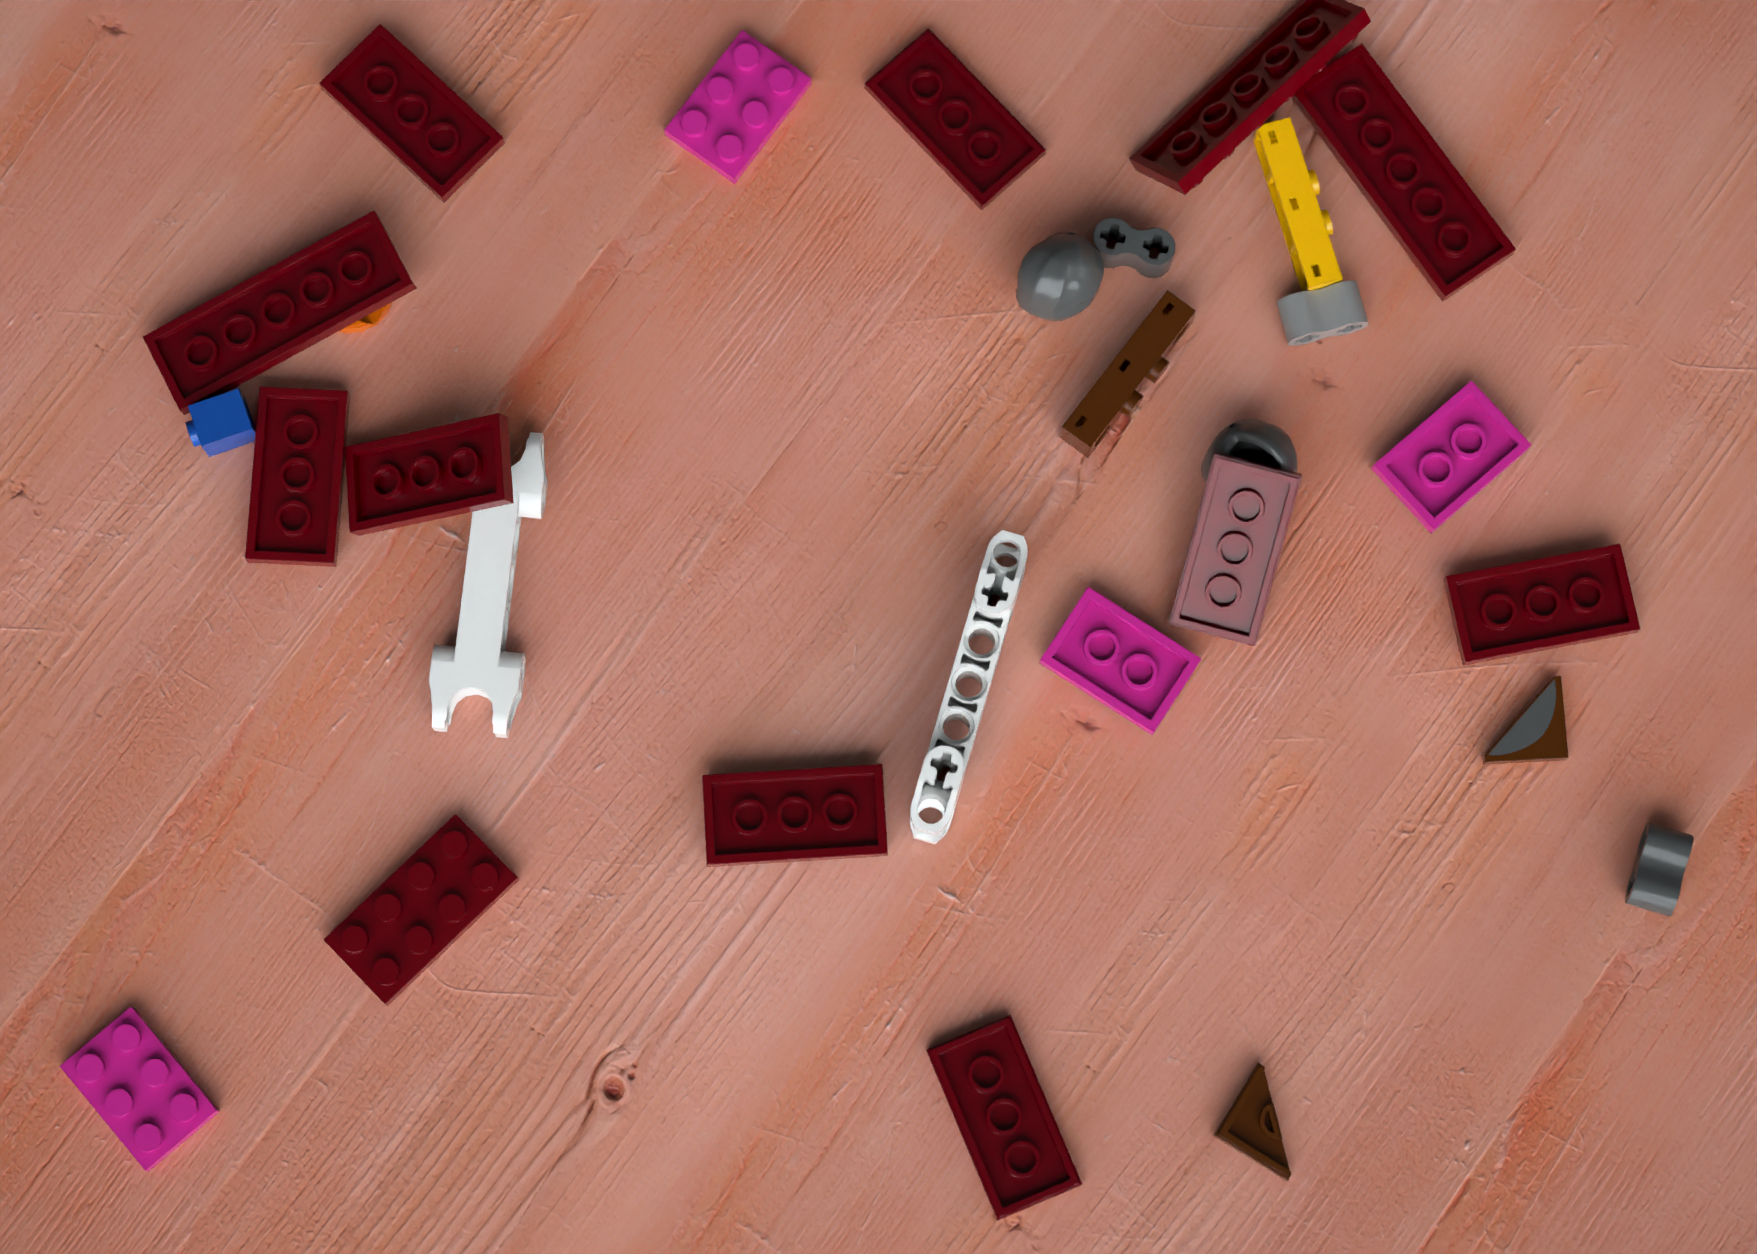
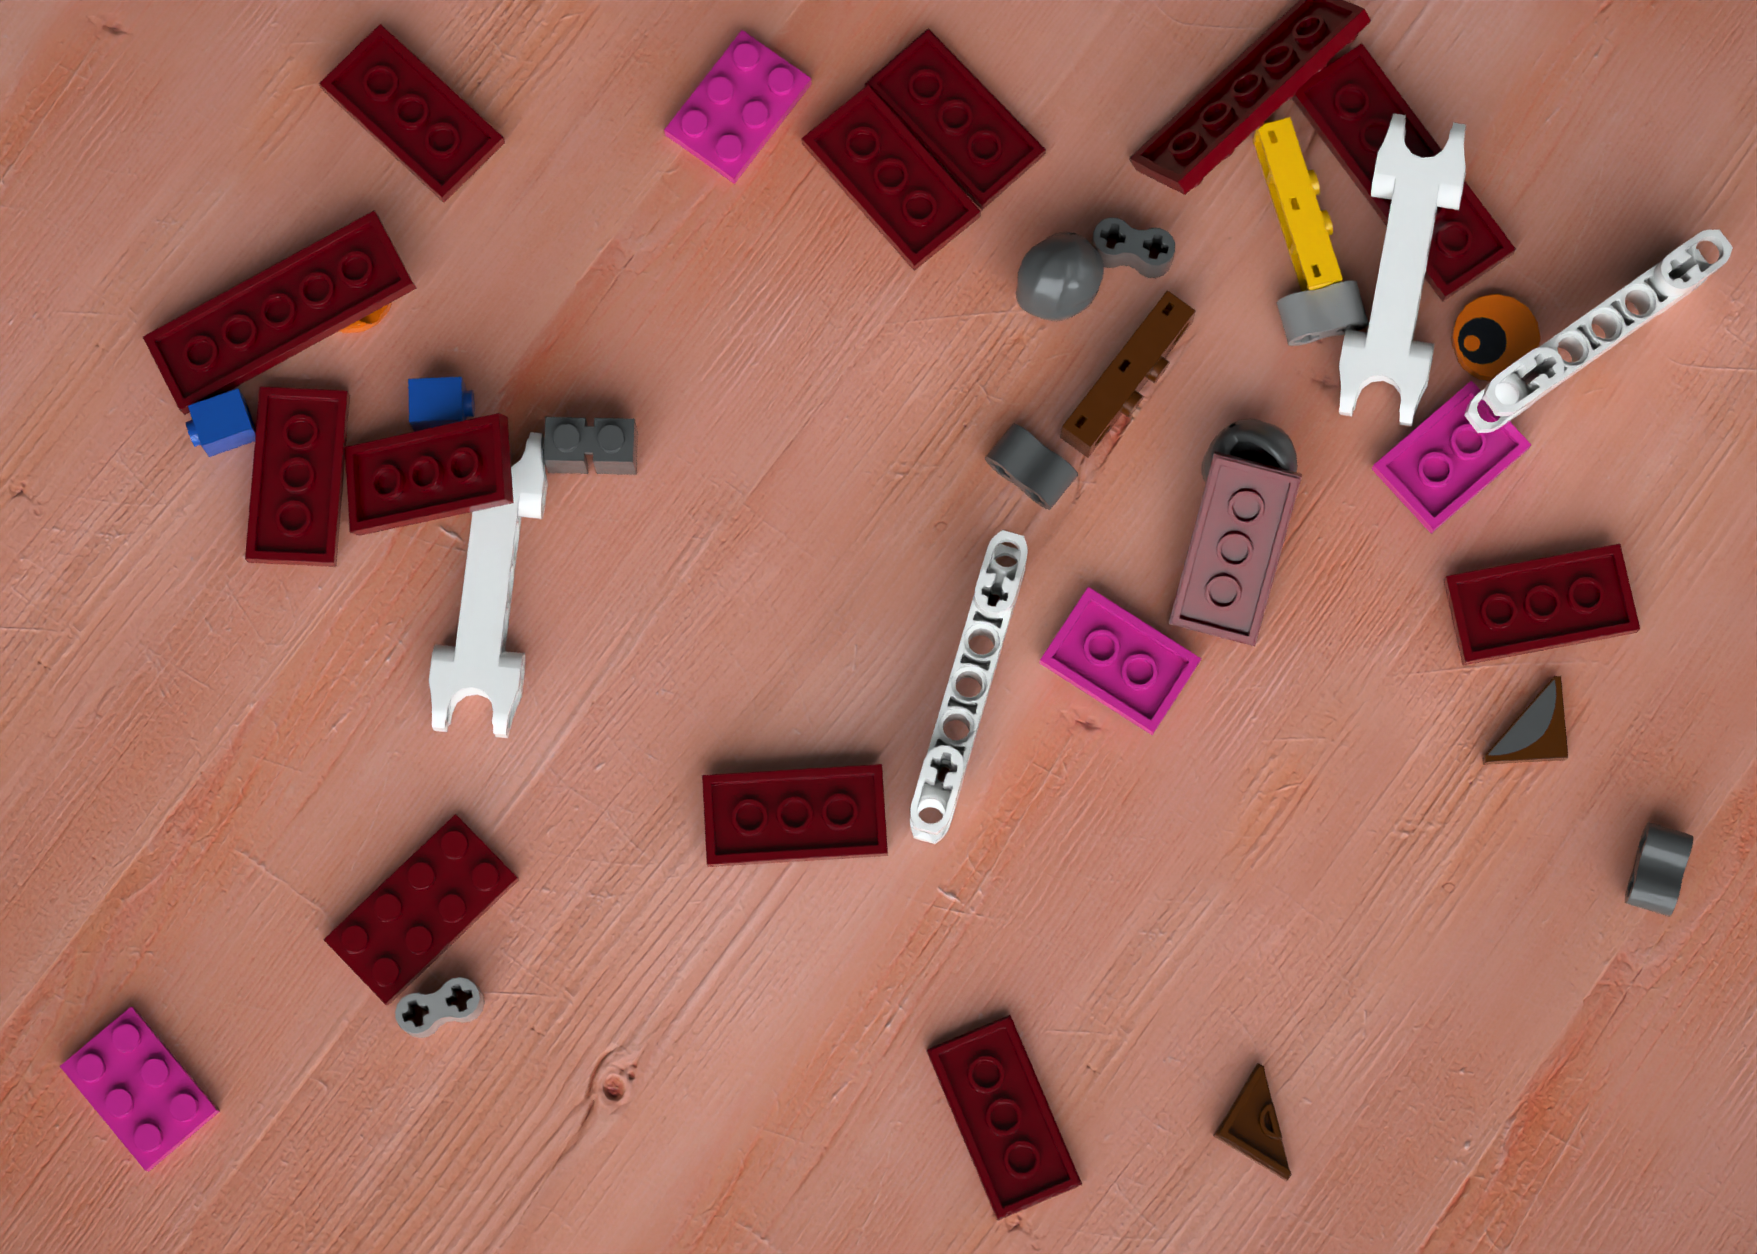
none -> light grey axle [395,977,485,1038]
none -> blue brick [408,377,475,432]
none -> dark grey piece [544,417,638,475]
none -> dark red plate [802,85,981,271]
none -> dark grey axle [985,423,1078,510]
none -> white piece [1339,113,1466,427]
none -> orange tile [1451,294,1541,382]
none -> white piece [1464,230,1733,433]

